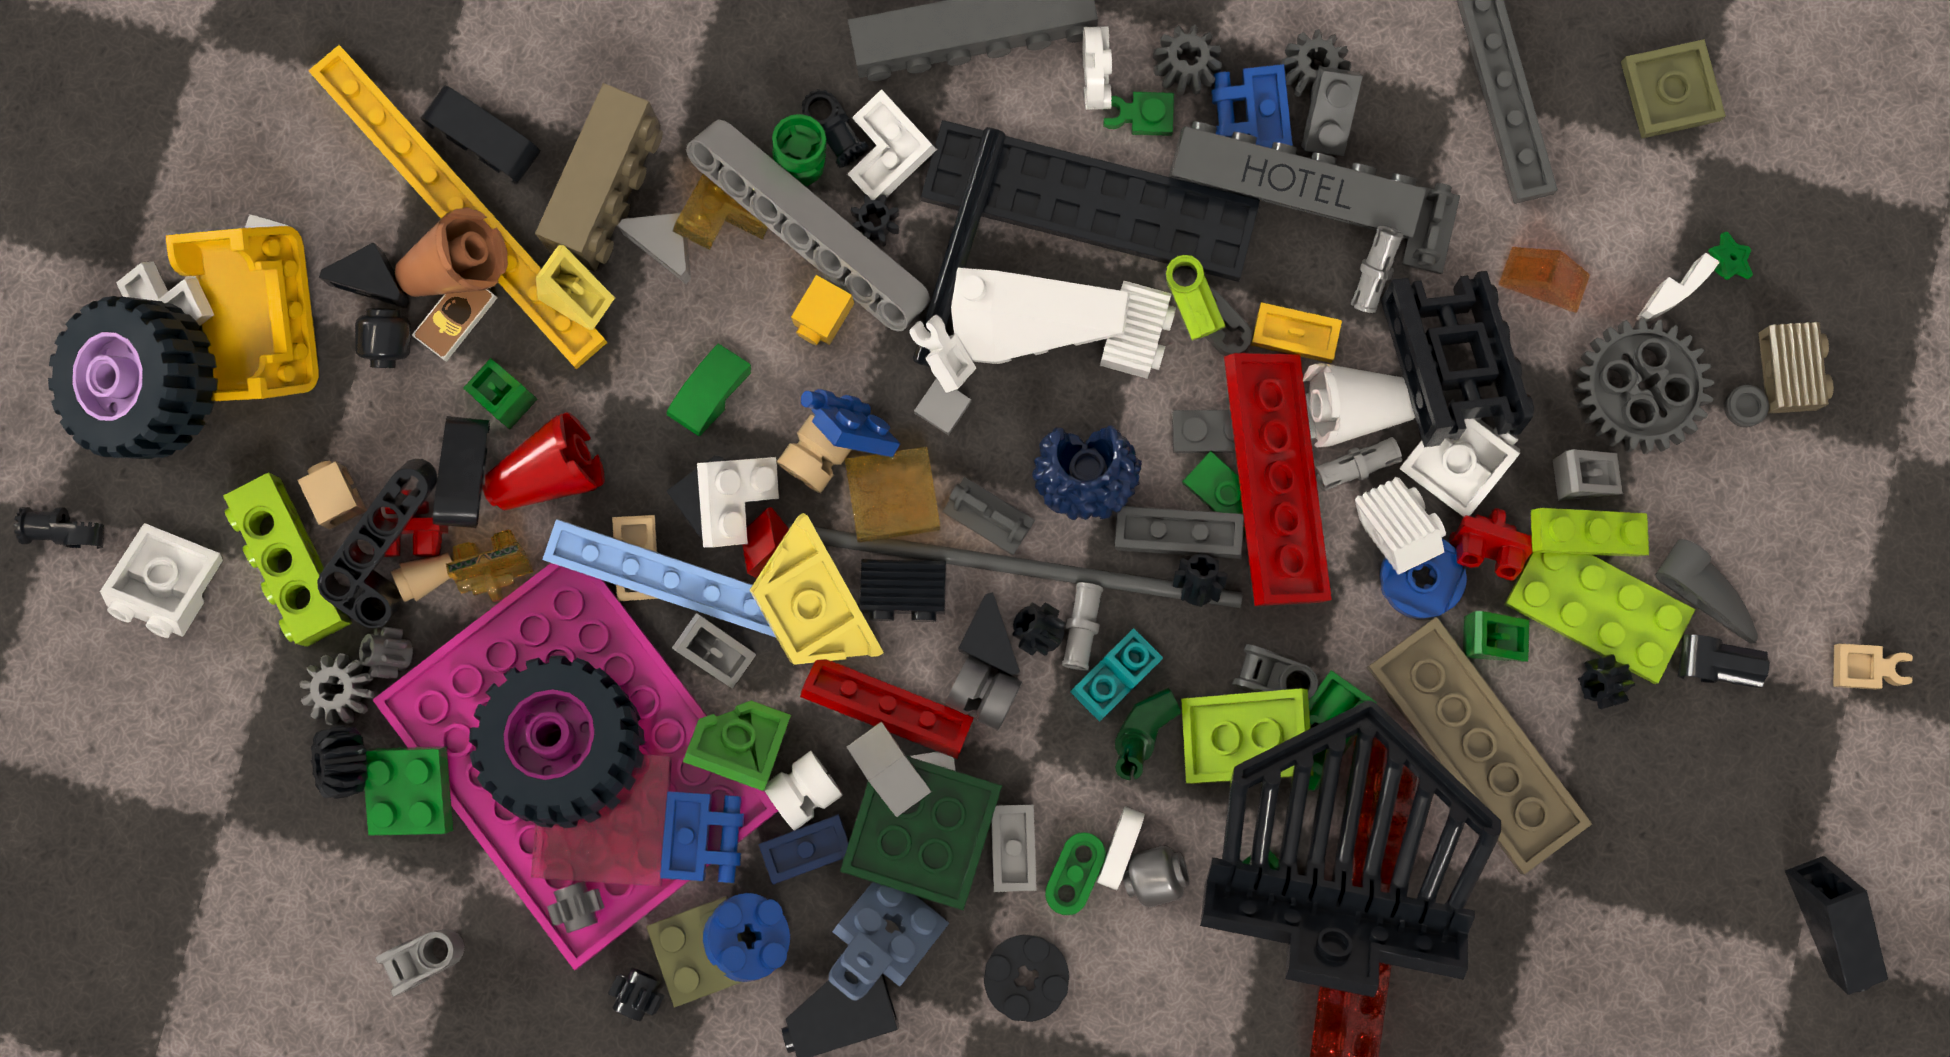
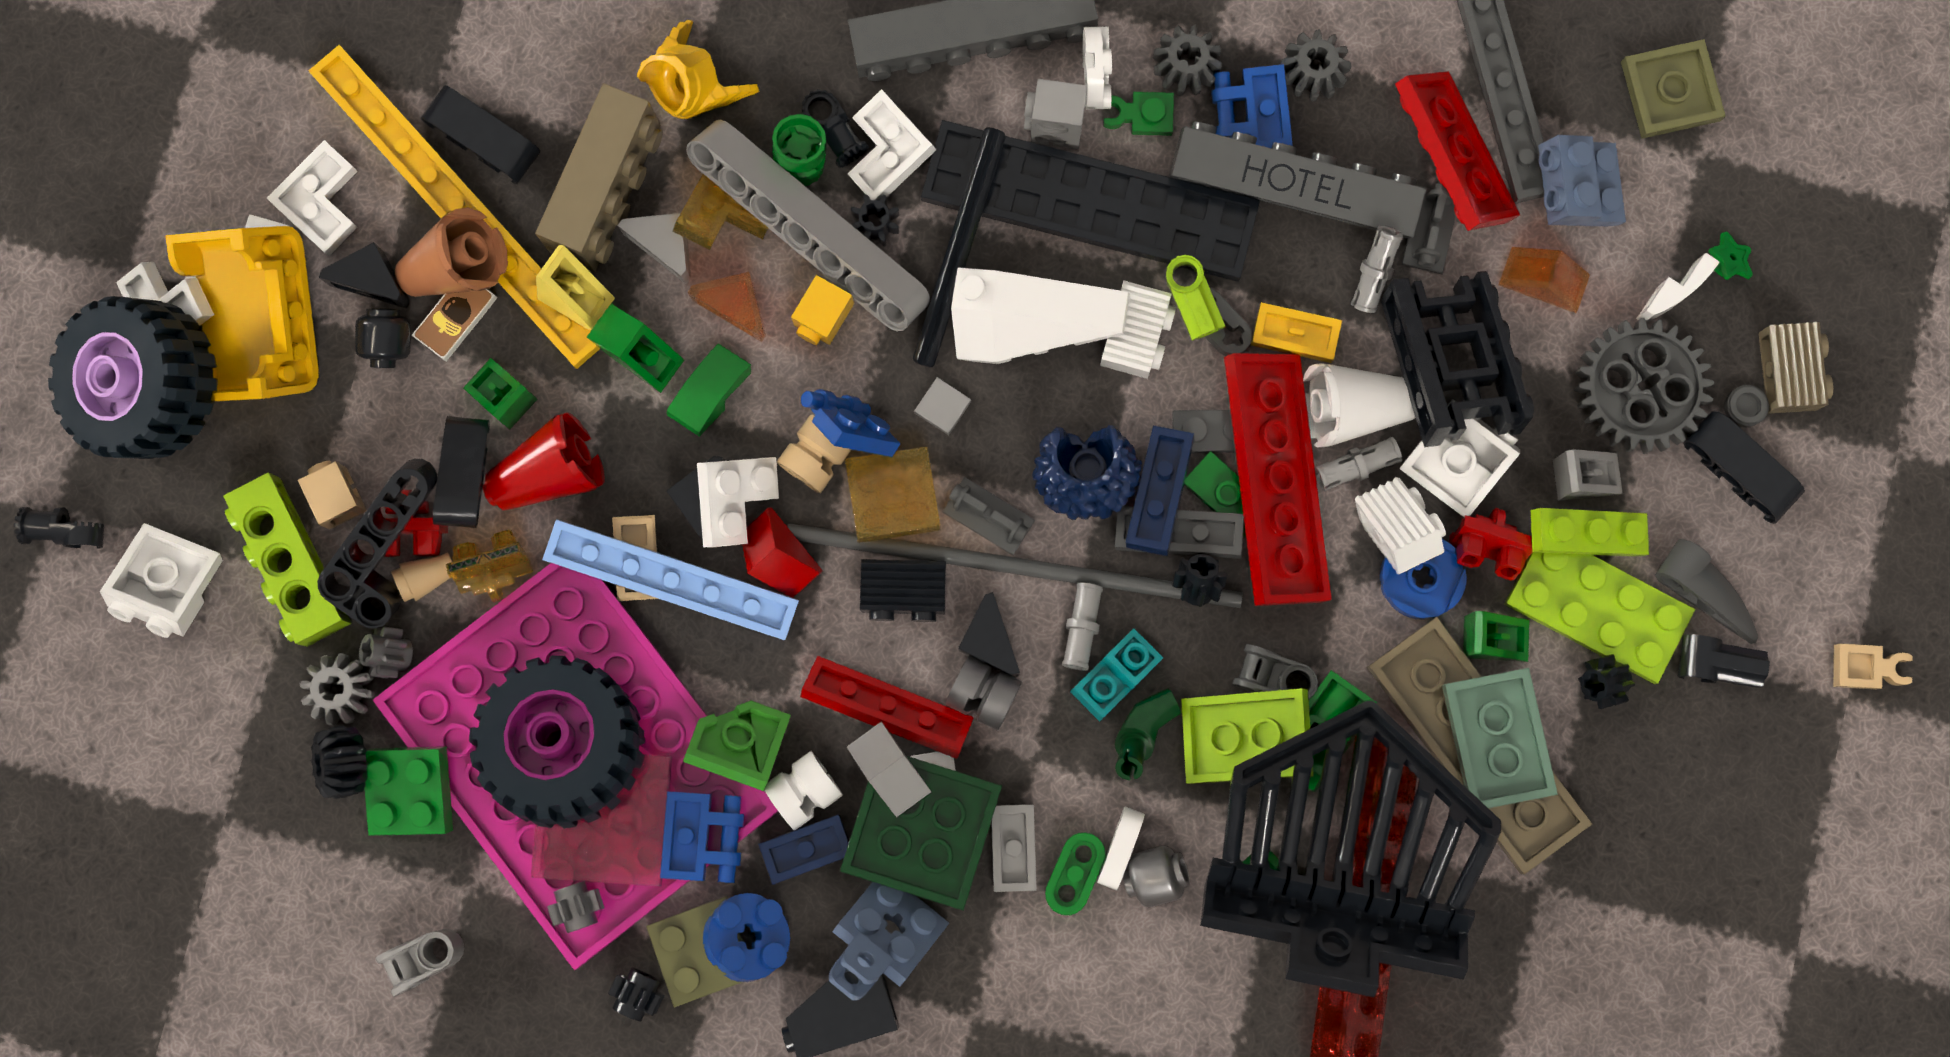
light grey slope [672,613,756,689] -> none
light yellow wing [749,513,884,665] -> none
white plate [910,315,976,393] -> none
black plate [984,934,1069,1022] -> none
black gear [1012,602,1066,656] -> none
dark grey plate [1301,66,1363,156] -> none
black slope [1785,856,1888,995] -> none
none -> white plate [267,140,358,256]
none -> green slope [587,304,684,393]
none -> yellow helmet [637,20,760,119]
none -> clear orange slope [688,272,766,342]
none -> light grey brick [1024,79,1087,149]
none -> dark blue plate [1125,426,1194,556]
none -> red plate [1395,71,1520,231]
none -> sand green plate [1442,668,1558,808]
none -> sand blue plate [1538,135,1626,227]
none -> black beam [1683,411,1805,524]

